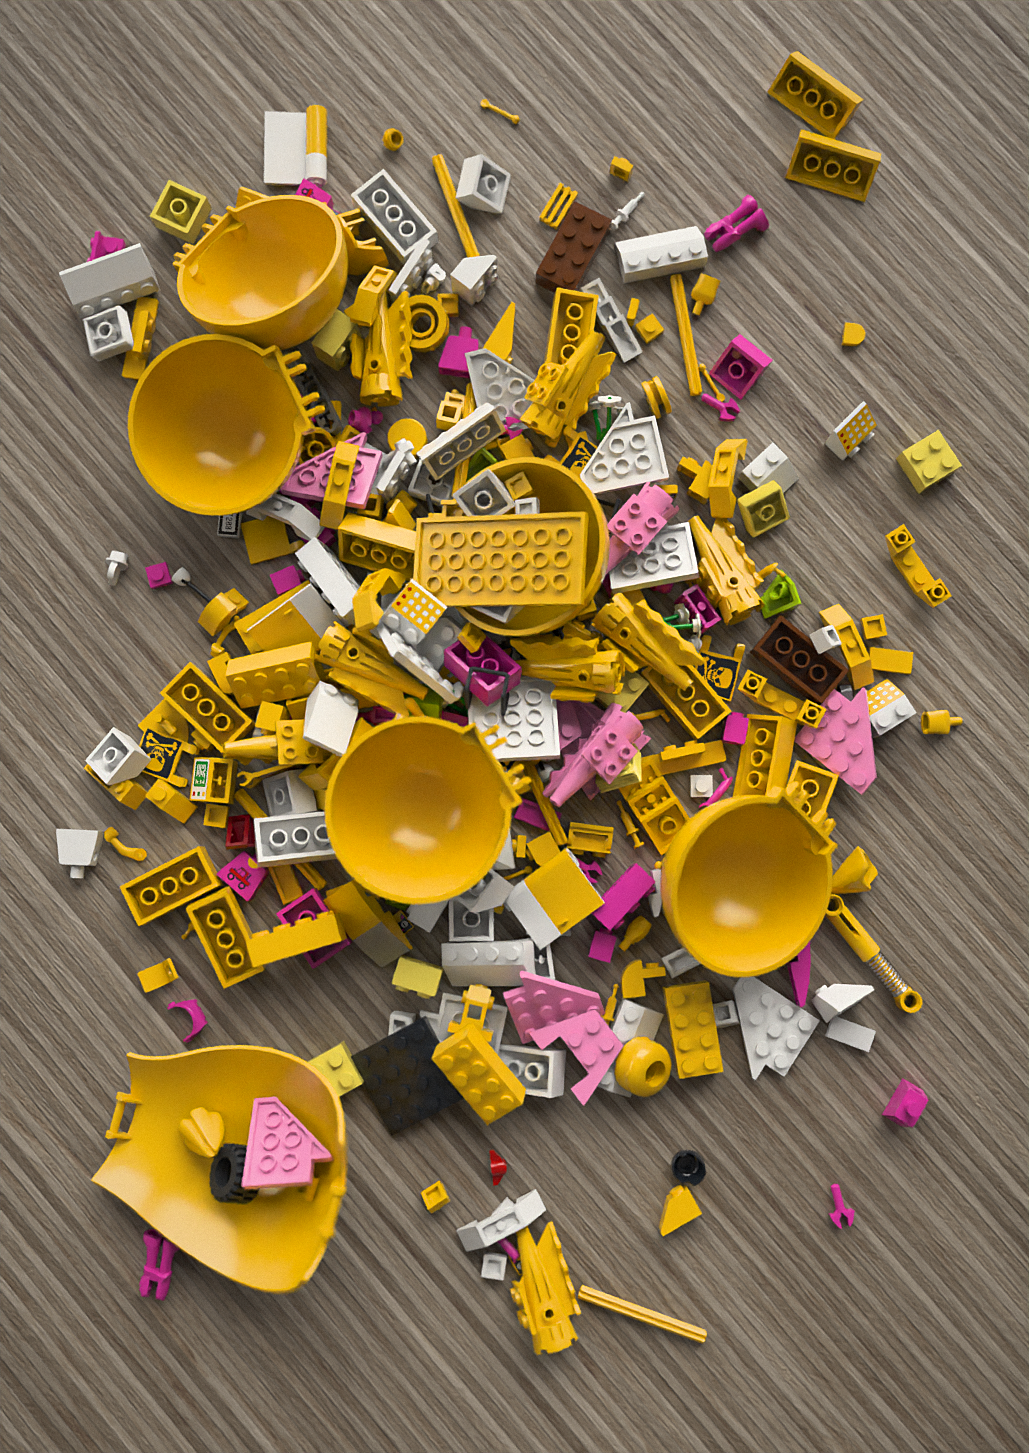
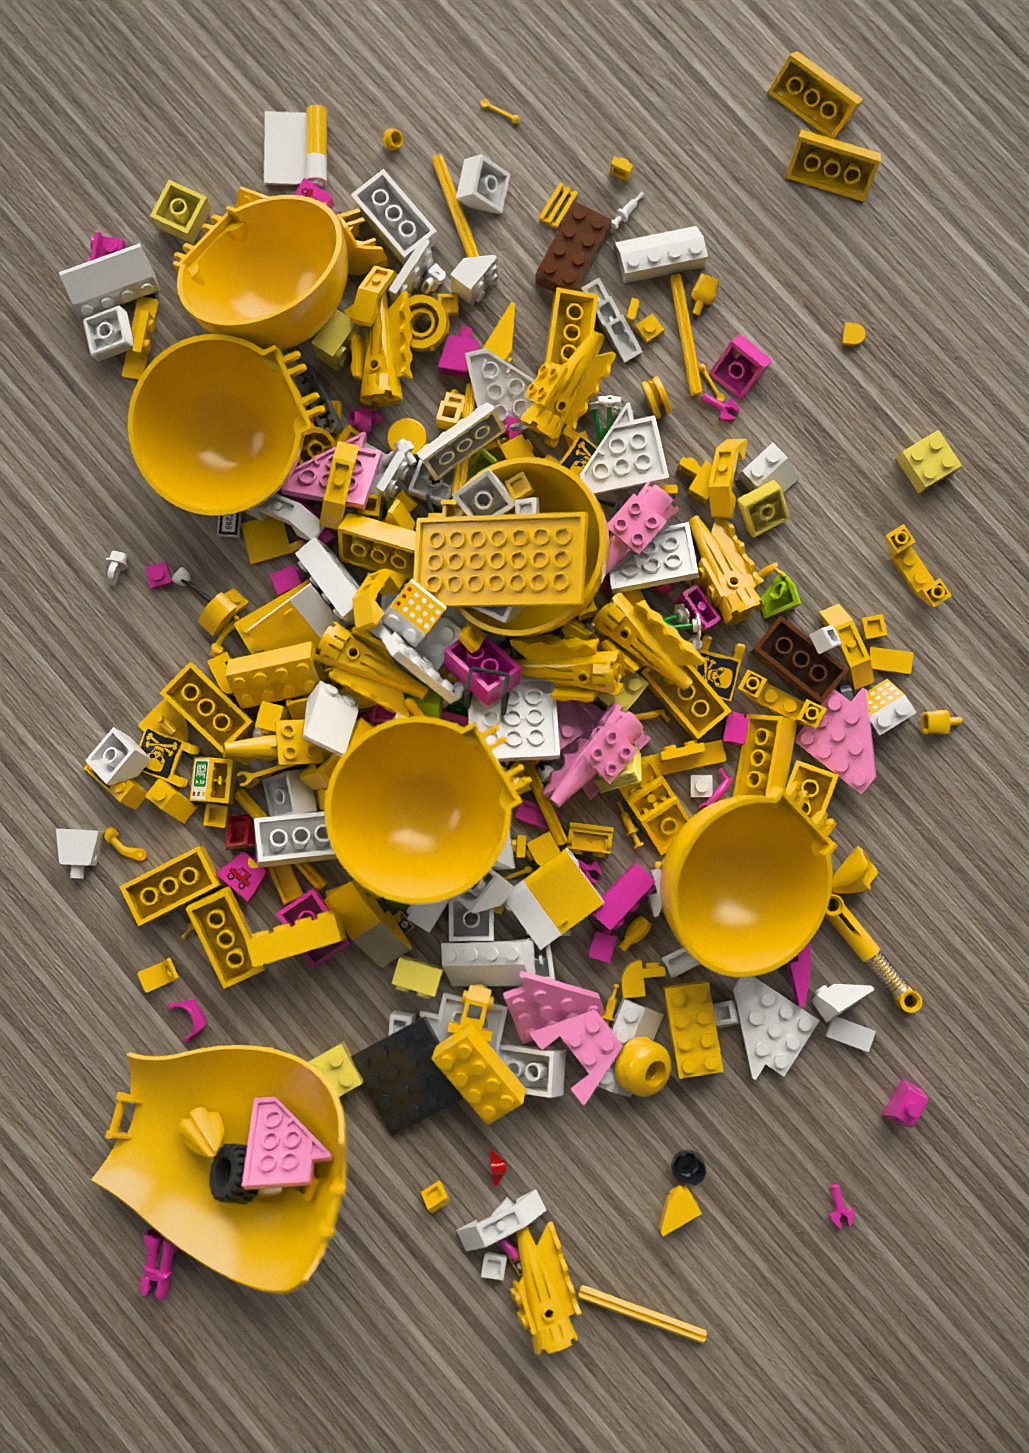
yellow plate [191,729,215,751] -> none
dark pink piece [704,195,769,252] -> none
slope [824,401,877,461] -> none

